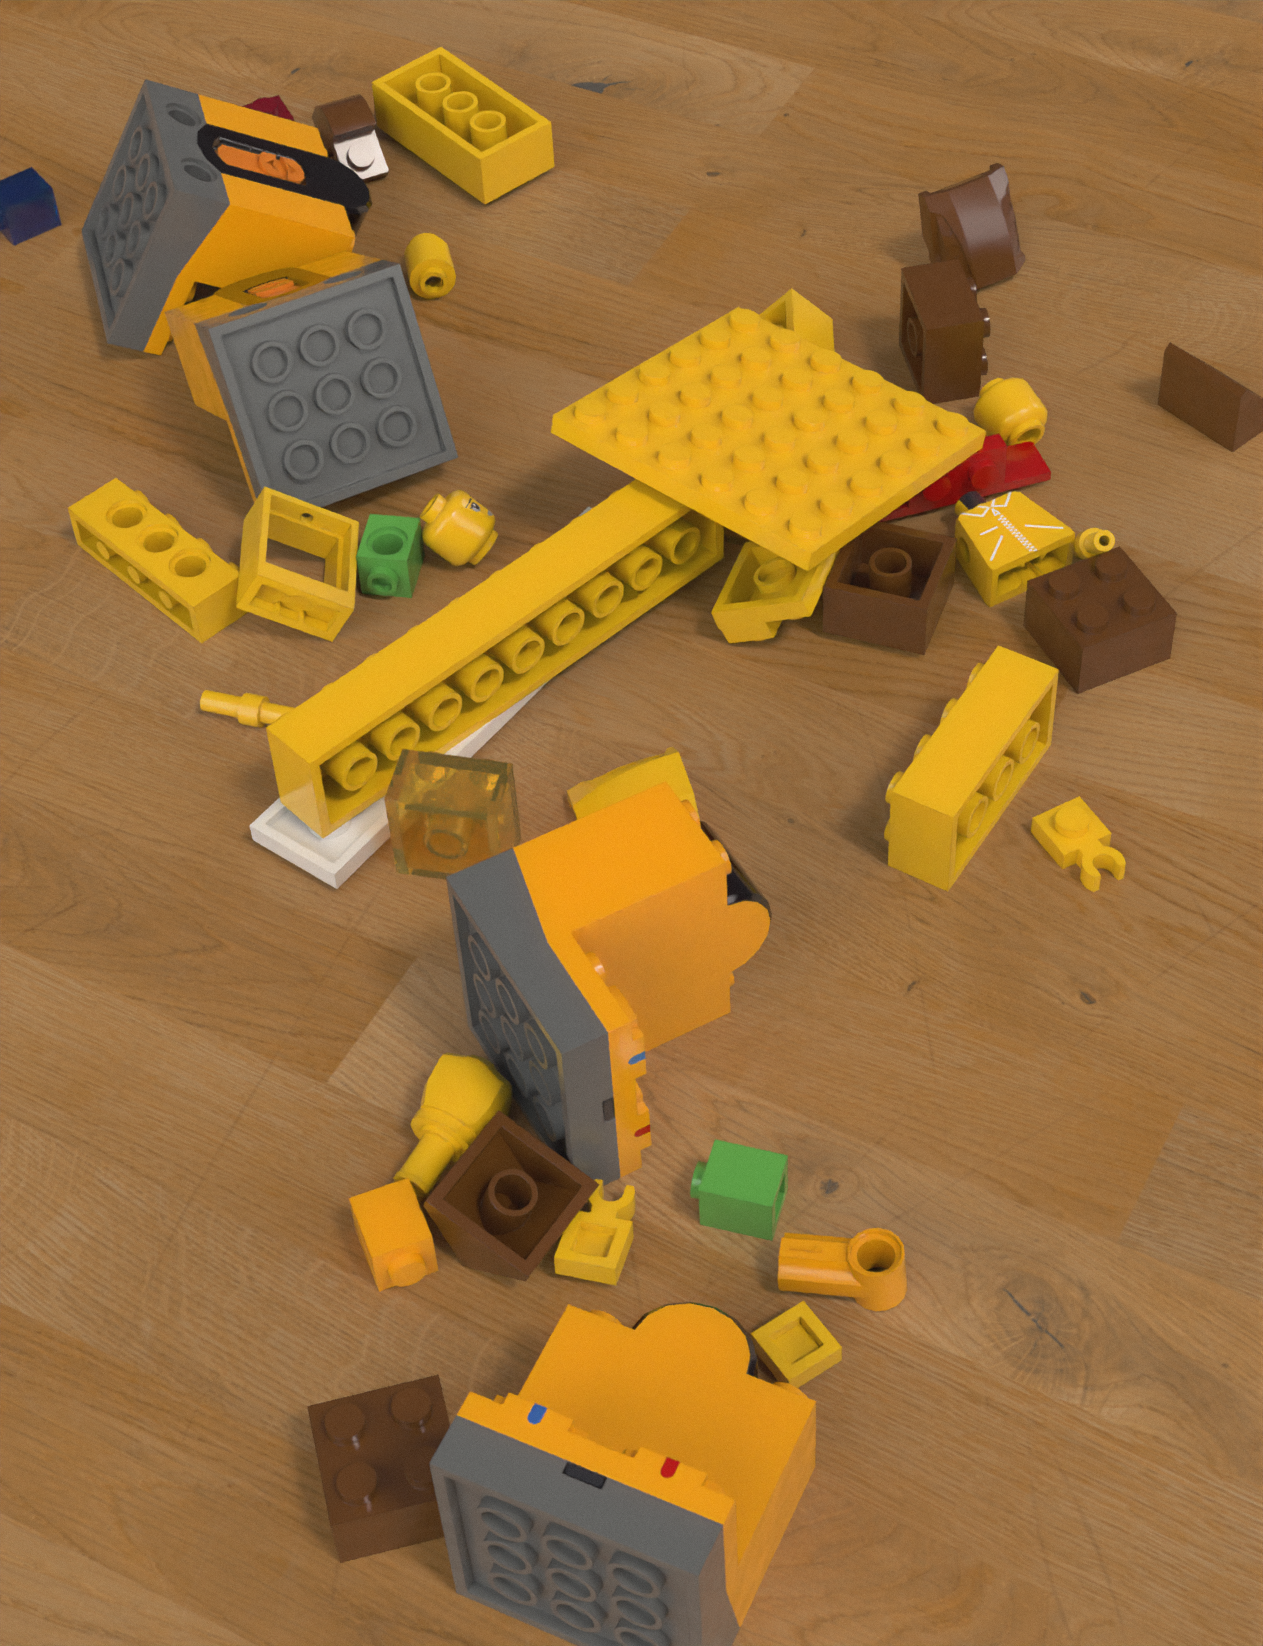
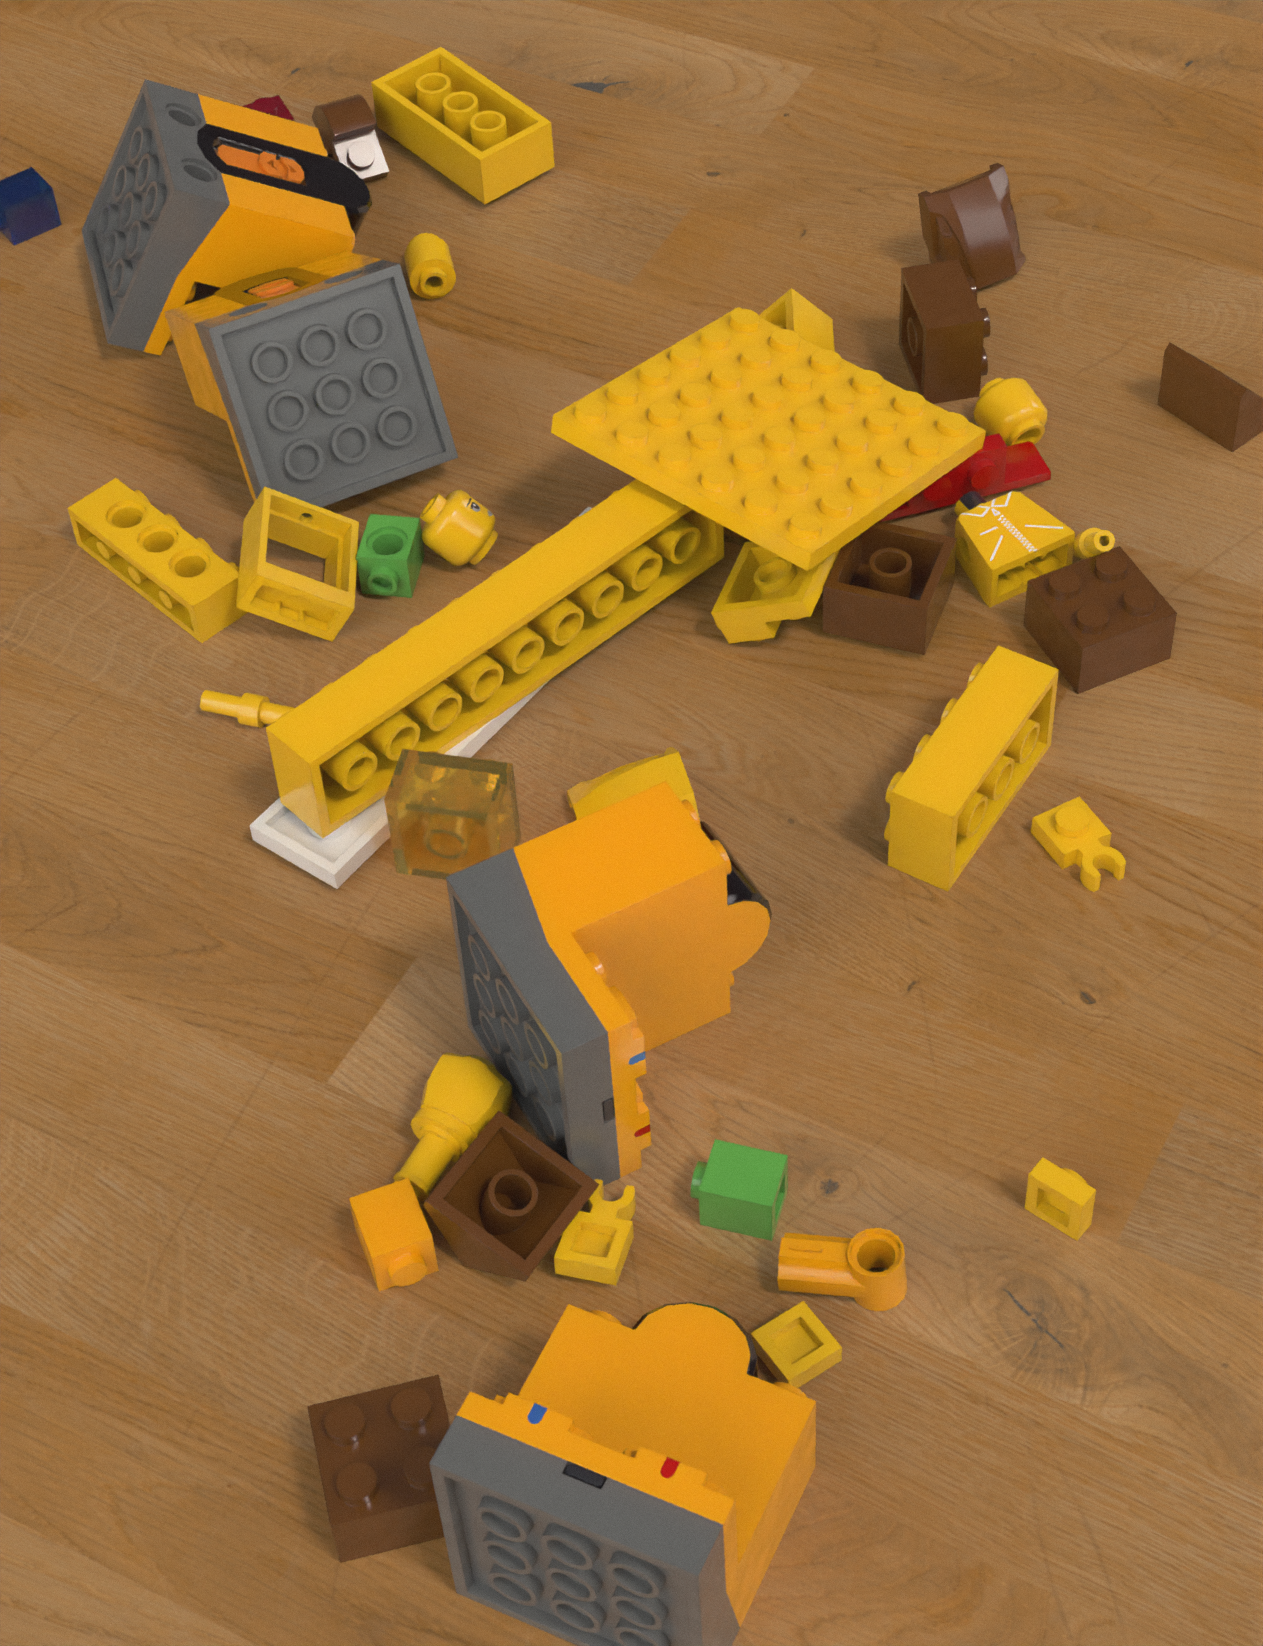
none -> yellow plate [1025,1157,1096,1241]

